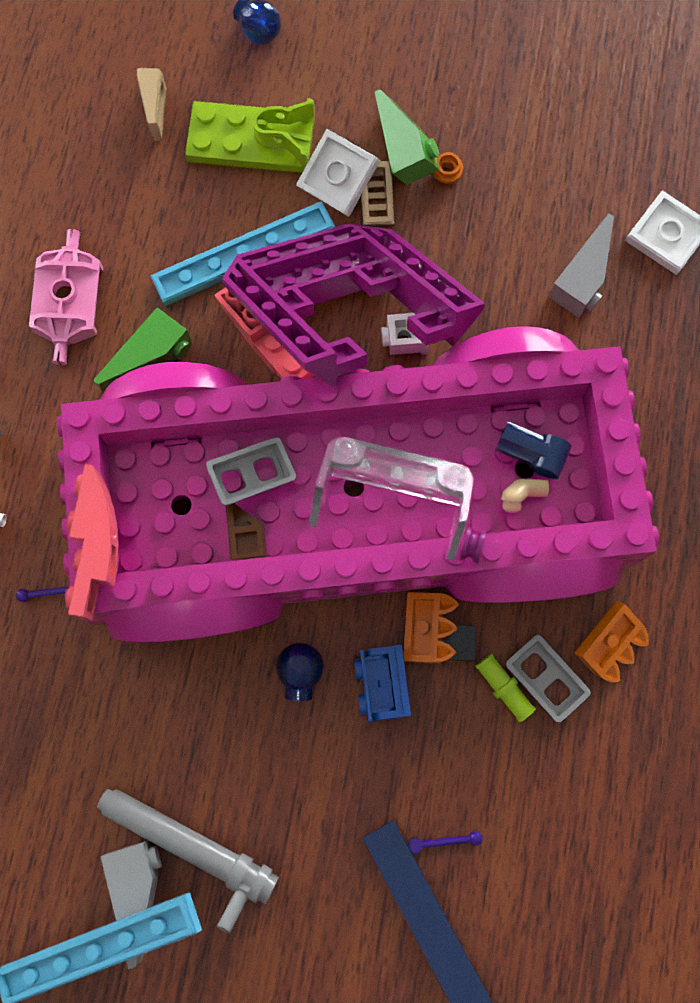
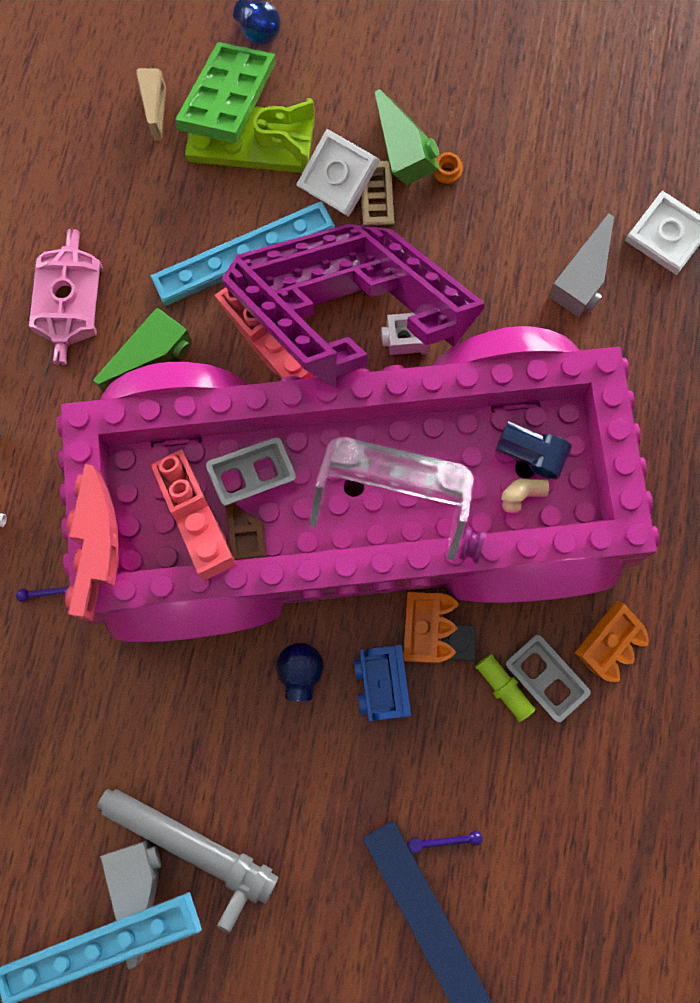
none -> coral slope [150,449,236,581]
none -> bright green plate [175,42,275,143]

